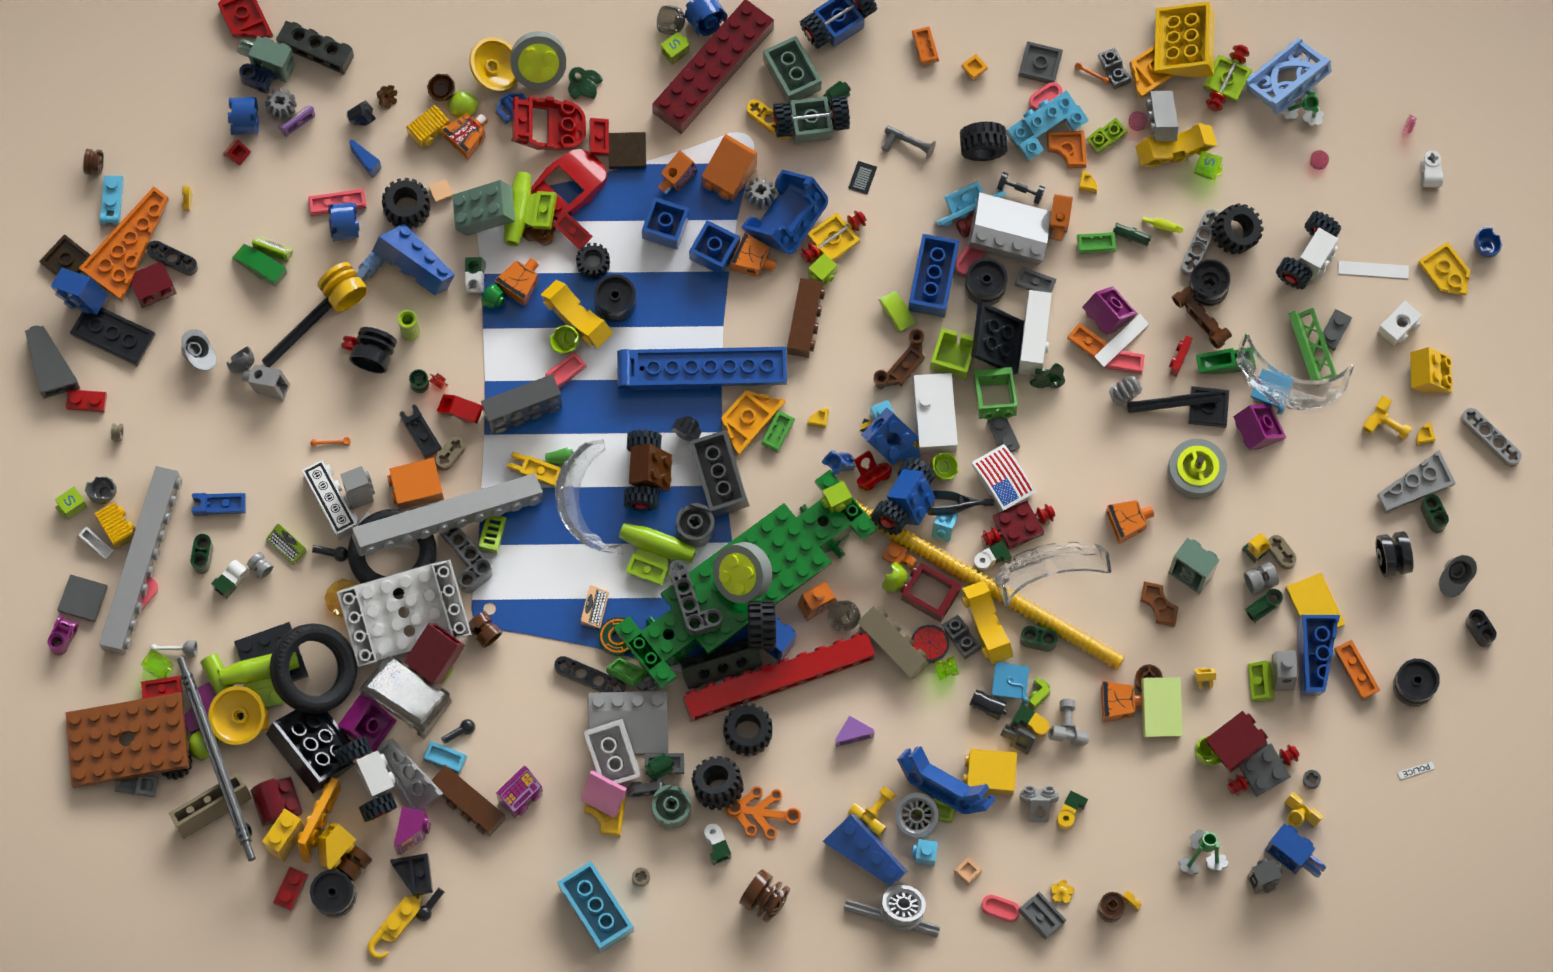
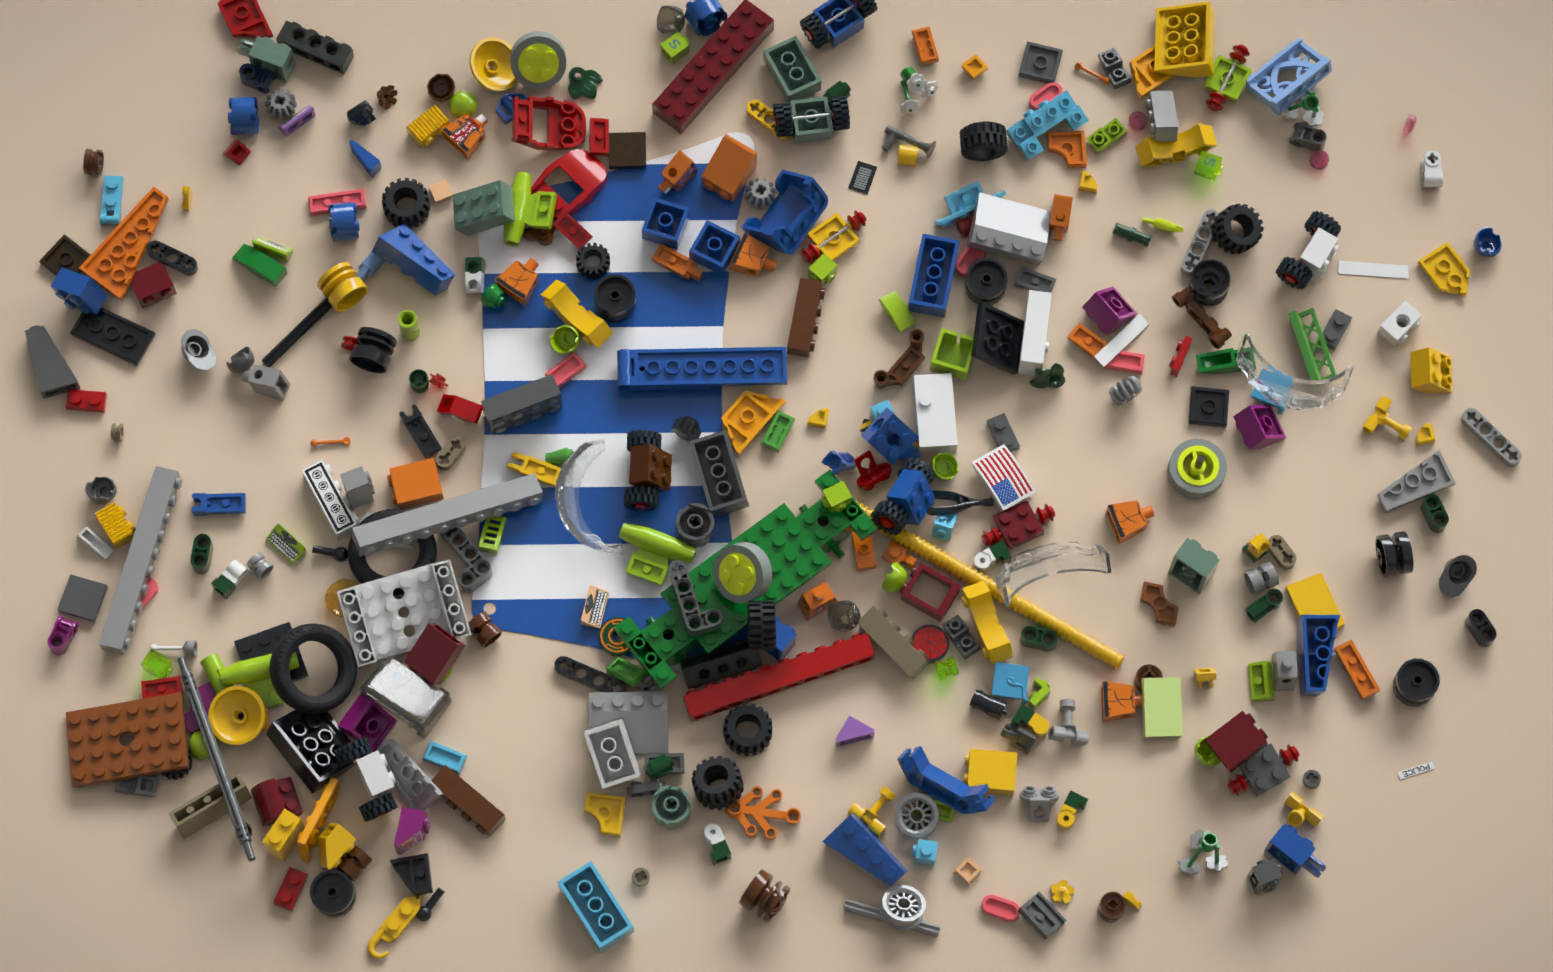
lime brick [55,487,88,520] -> none
black bar [441,719,475,744] -> none
magenta slope [496,765,543,818] -> none
bright pink slope [581,771,627,818] -> none
bright green window [973,367,1017,419] -> none
black wheel [997,172,1045,204] -> none
bright green plate [1077,232,1116,254] -> none
black axle [1127,390,1222,413] -> none
none -> orange hinge [651,244,703,281]
none -> orange plate [852,532,877,571]
none -> yellow brick [898,145,918,167]
none -> white plant [900,67,938,113]
none -> dark grey piece [1289,123,1327,152]

